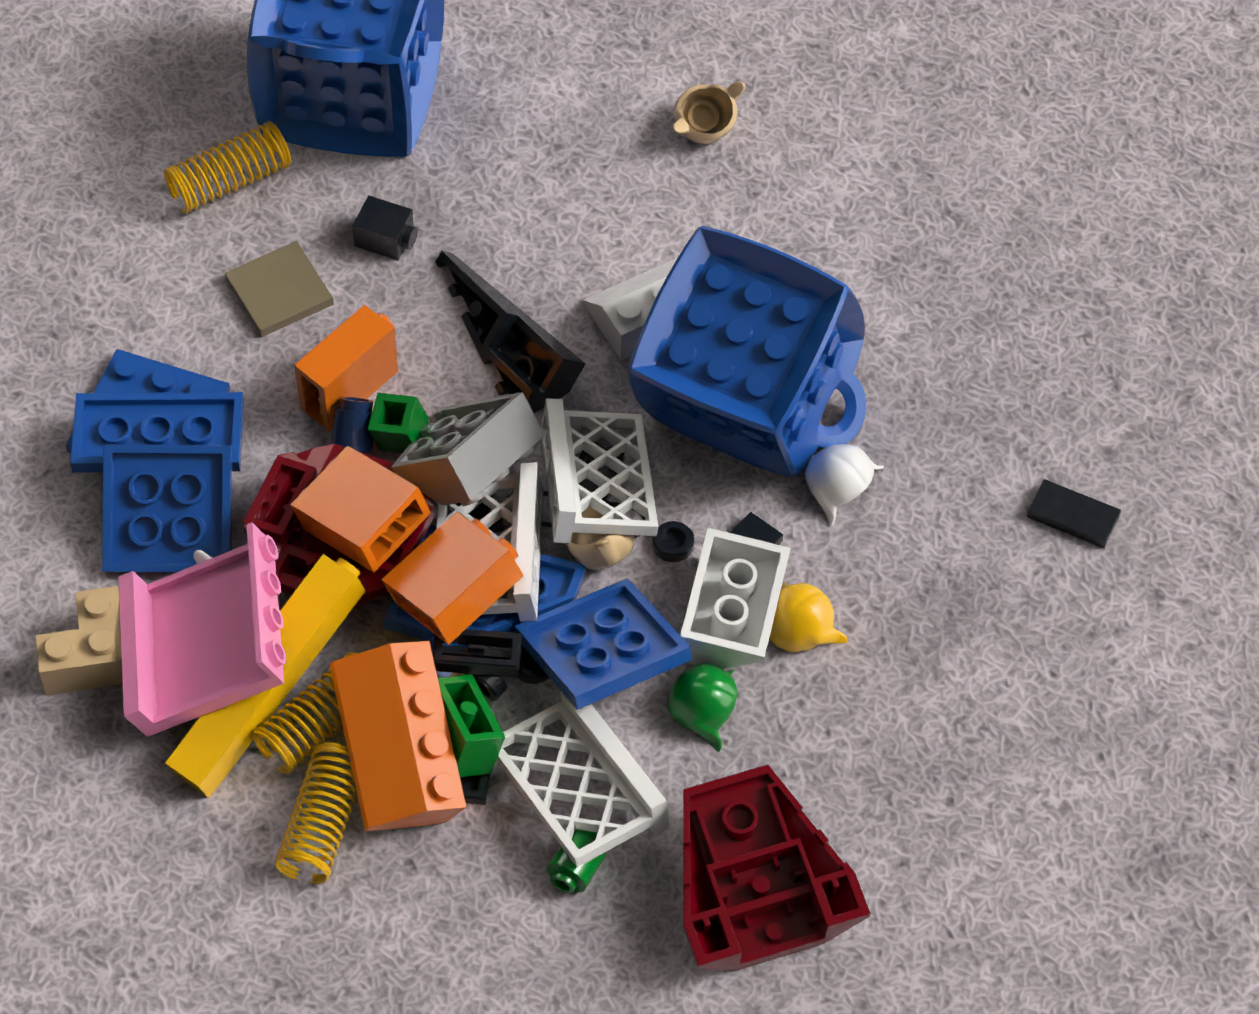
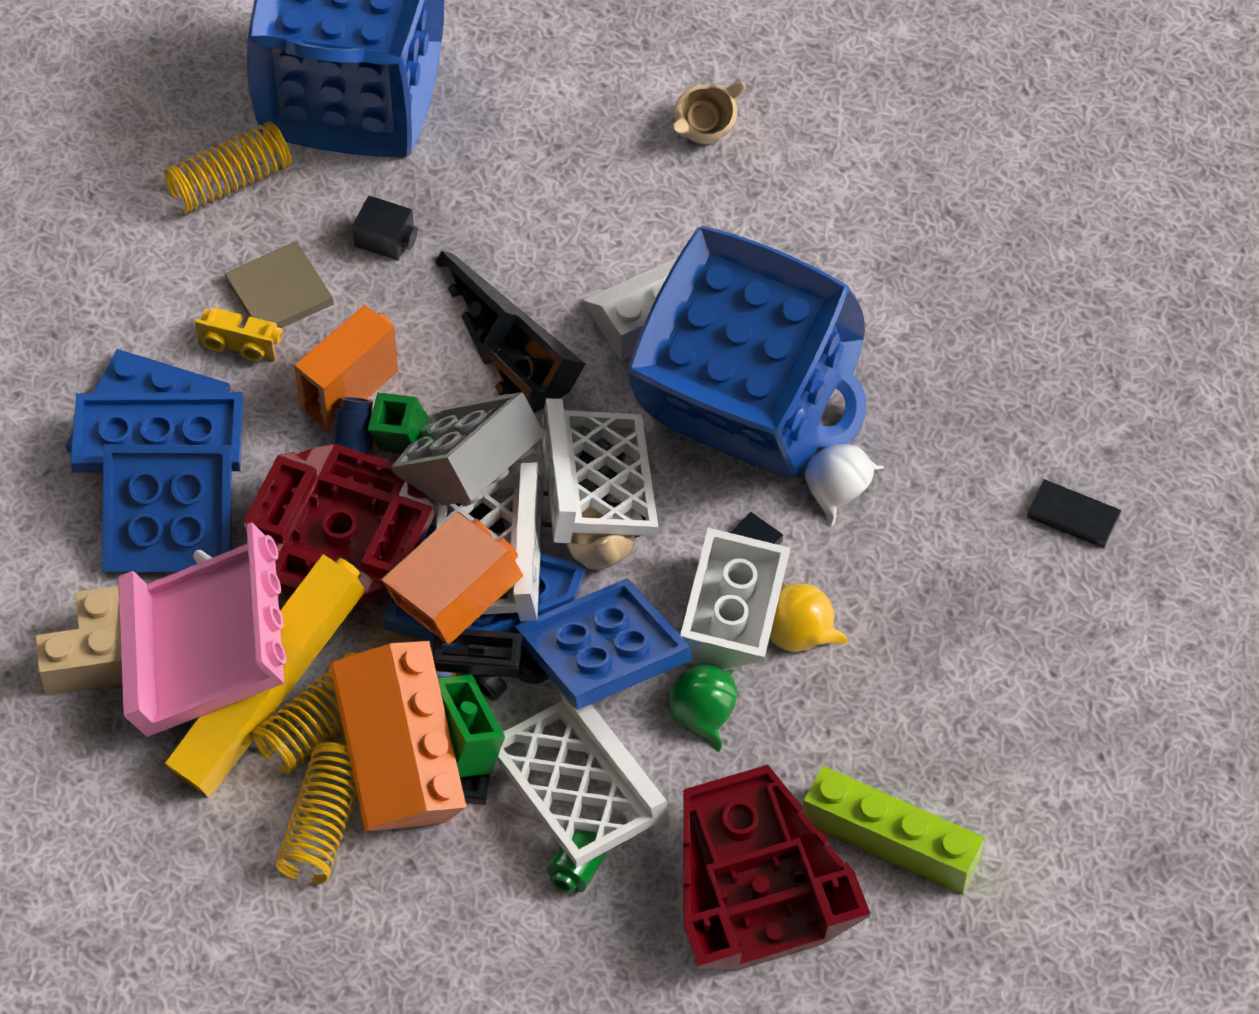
orange brick [290,446,431,573] -> none
black tile [652,521,694,563] -> none
none -> yellow hinge [194,307,283,362]
none -> lime brick [803,765,985,895]

